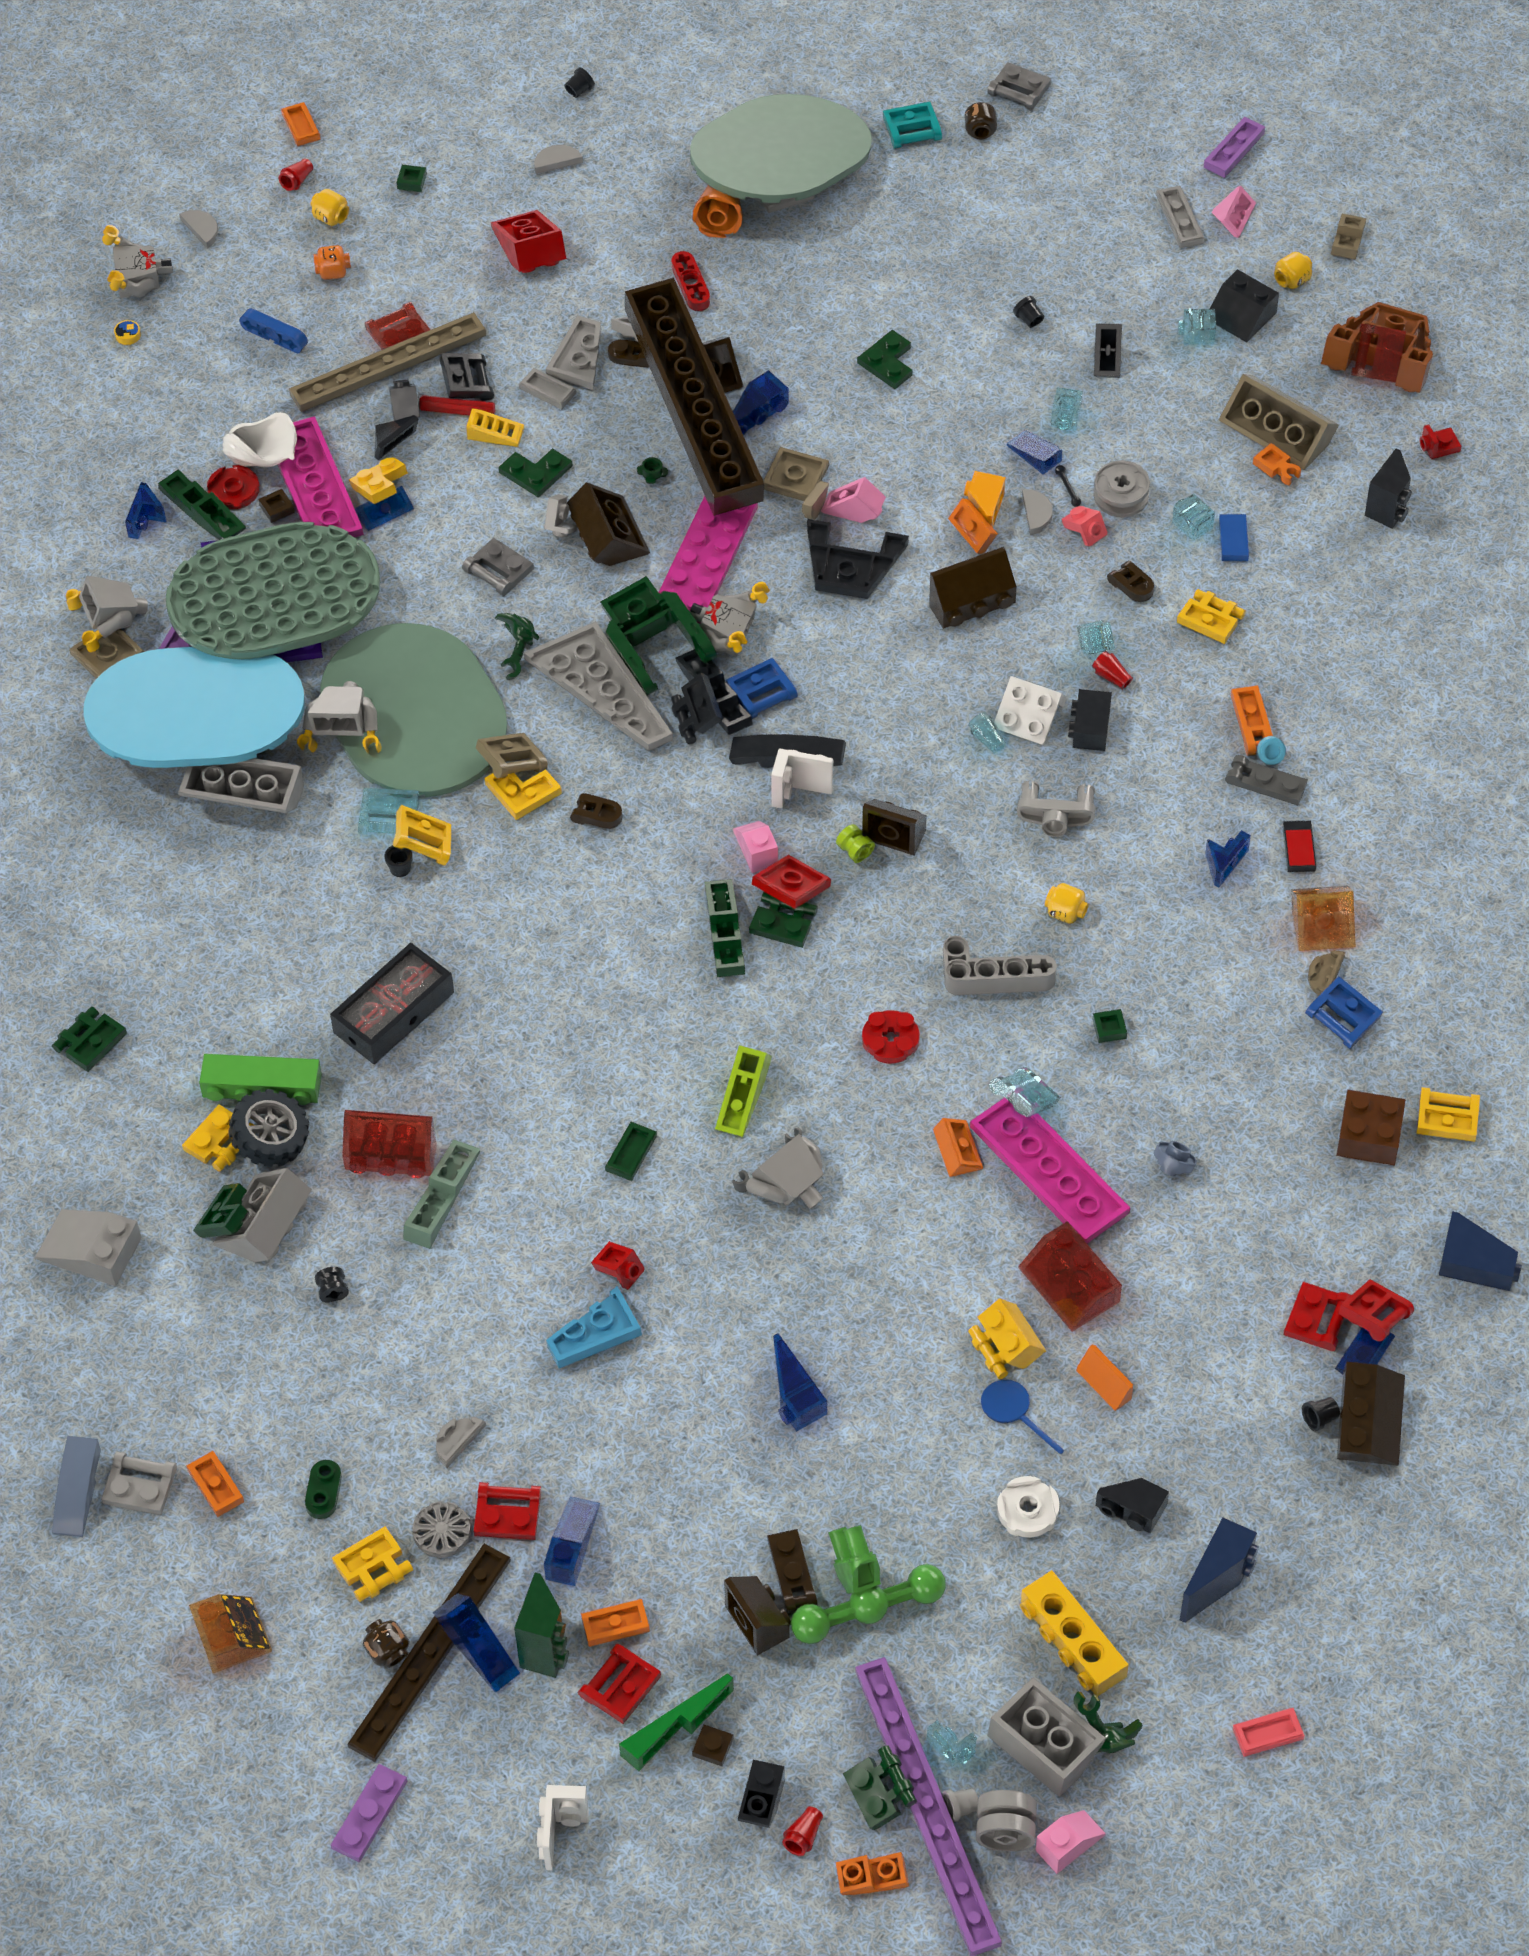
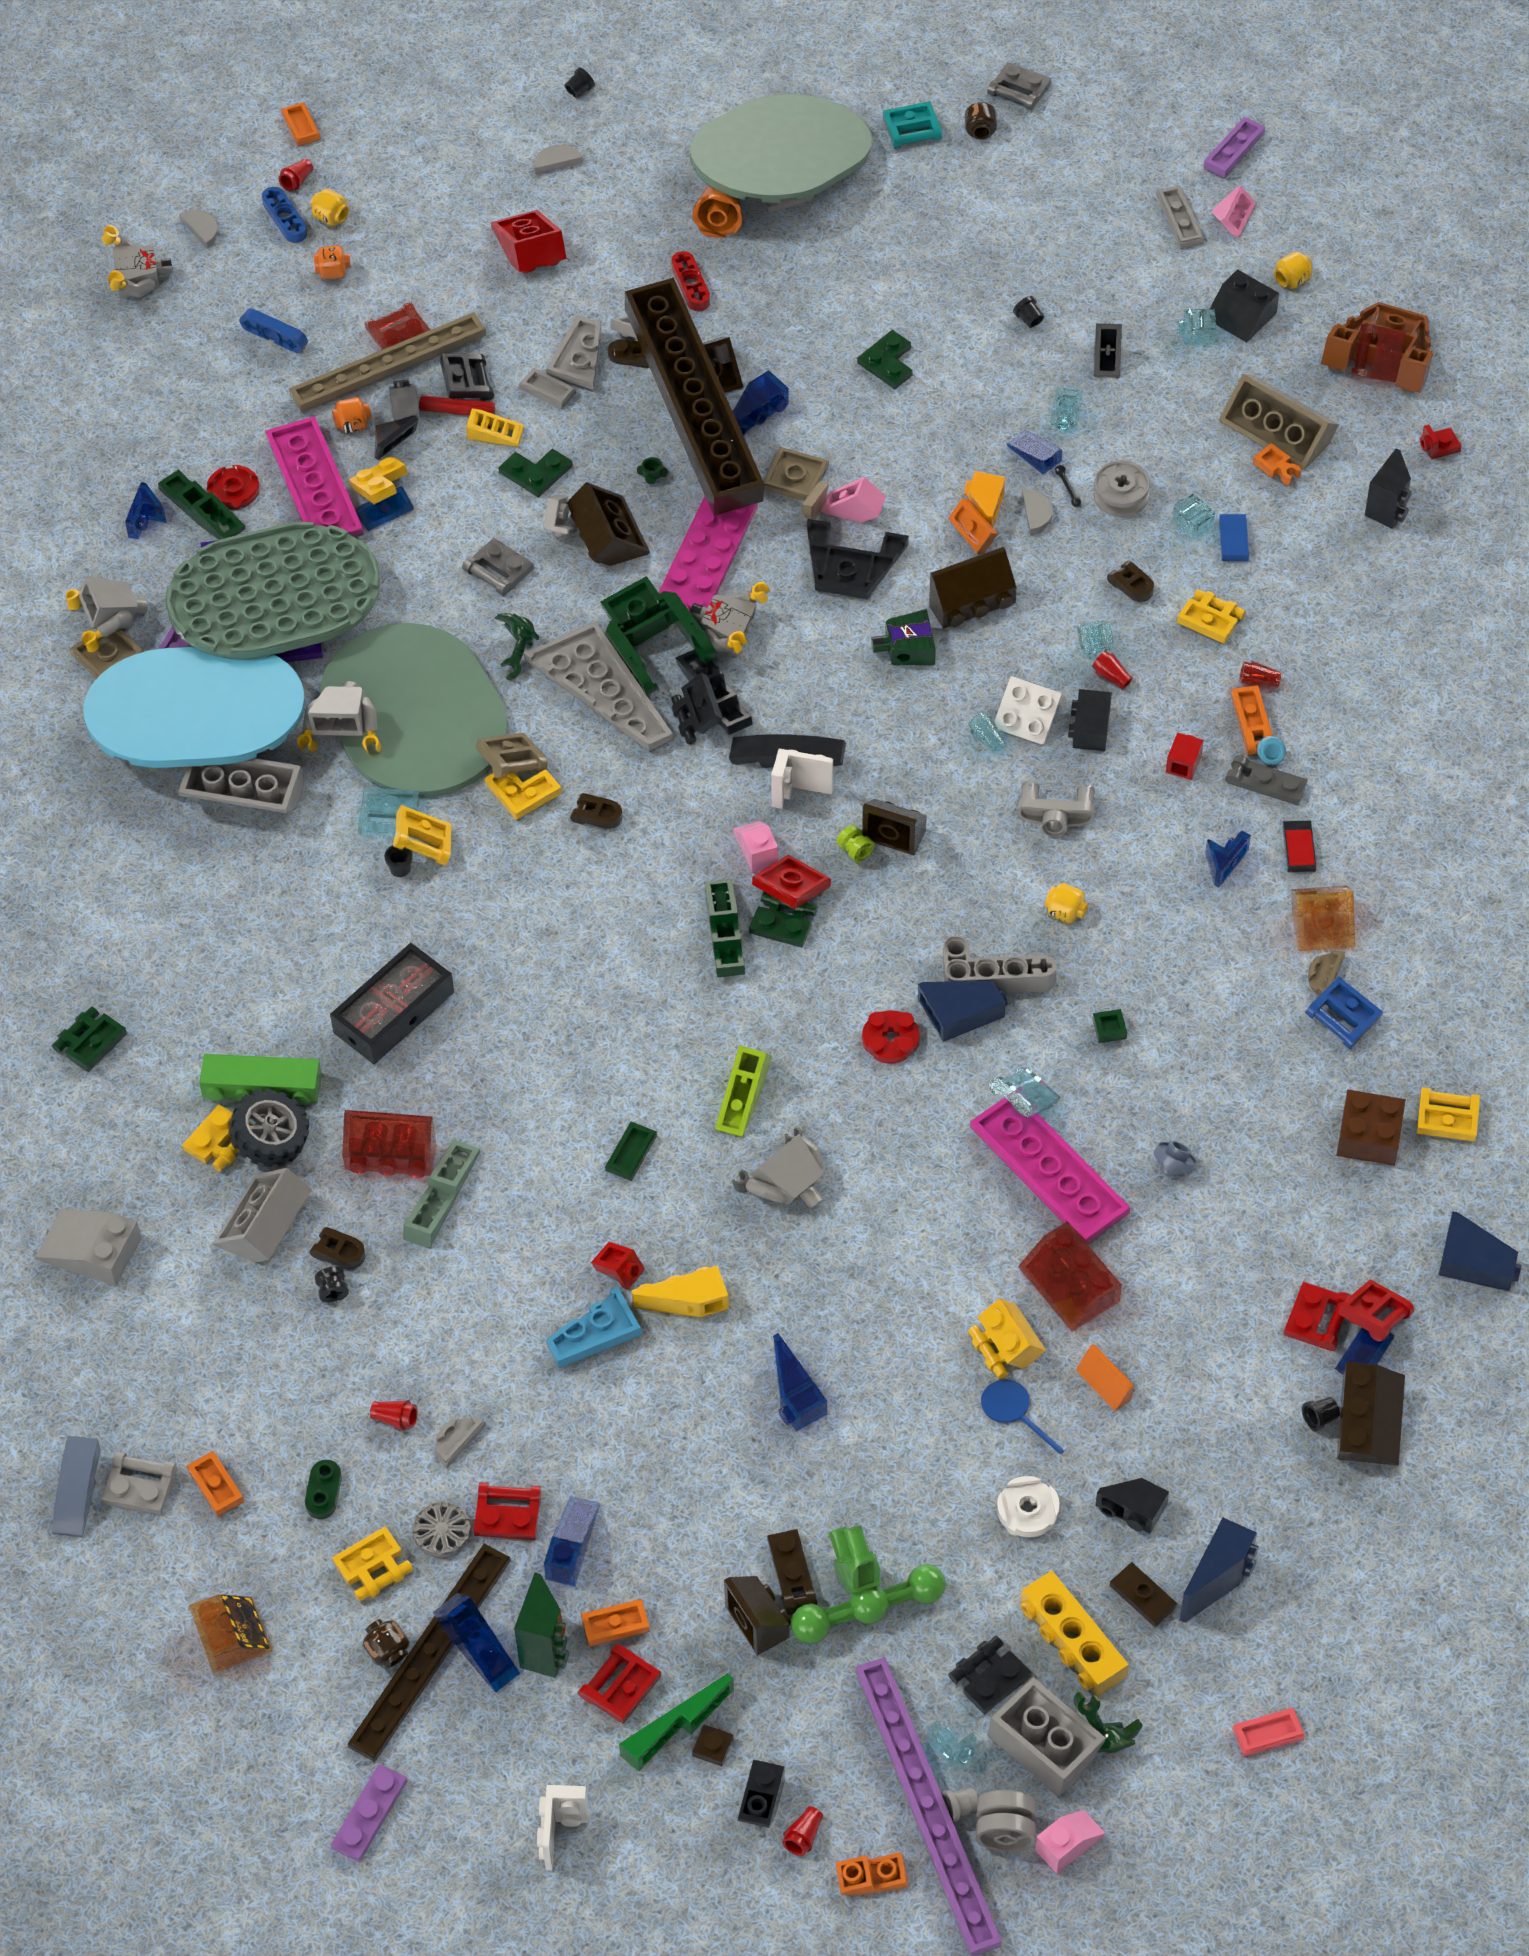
tile [114,320,141,345] -> none
dark green plate [193,1183,248,1238] -> none
white piece [222,413,297,467] -> none
dark brown plate [258,489,295,523] -> none
dark green plate [396,164,427,192] -> none
blue plate [726,658,798,719] -> none
dark green plate [843,1745,917,1830] -> none
orange slope [933,1118,983,1177] -> none
coral bracket [1061,506,1107,546] -> none
dark tan slope [1331,213,1367,260] -> none
none -> blue beam [262,187,307,243]
none -> dark brown plate [309,1227,366,1269]
none -> orange head [332,397,372,434]
none -> red cone [370,1400,418,1430]
none -> yellow slope [631,1265,729,1317]
none -> dark green torso [871,609,936,665]
none -> dark blue slope [918,981,1008,1042]
none -> black plate [948,1635,1032,1715]
none -> dark brown plate [1109,1562,1177,1627]
none -> red brick [1166,732,1204,780]
none -> clear red cone [1239,660,1281,688]

